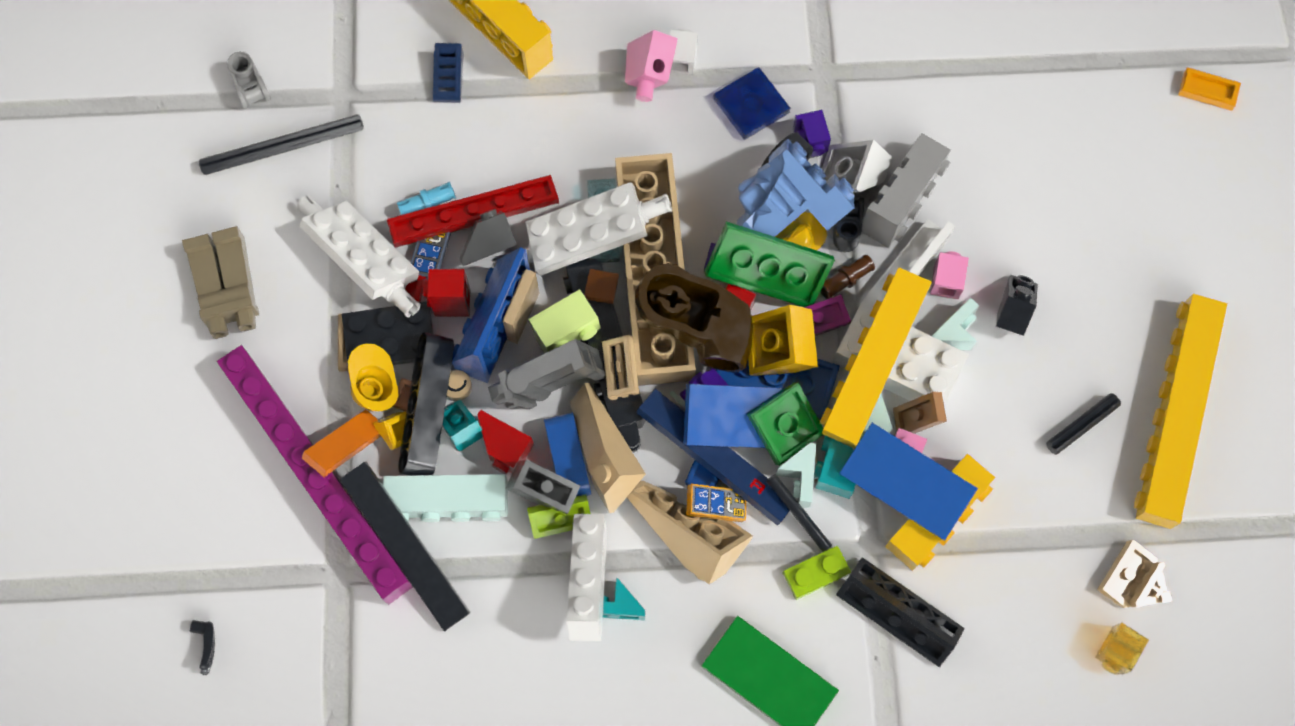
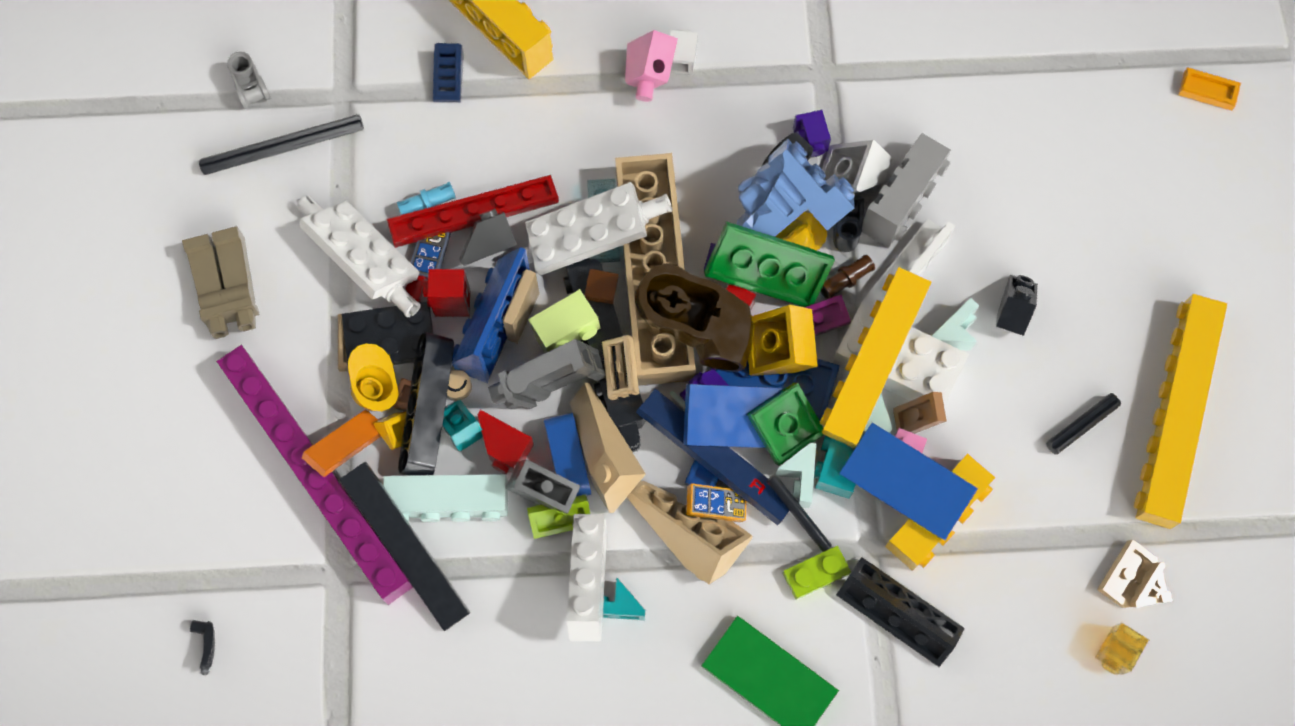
clear blue plate [713,67,791,140] -> none
bright pink brick [930,251,969,299] -> none

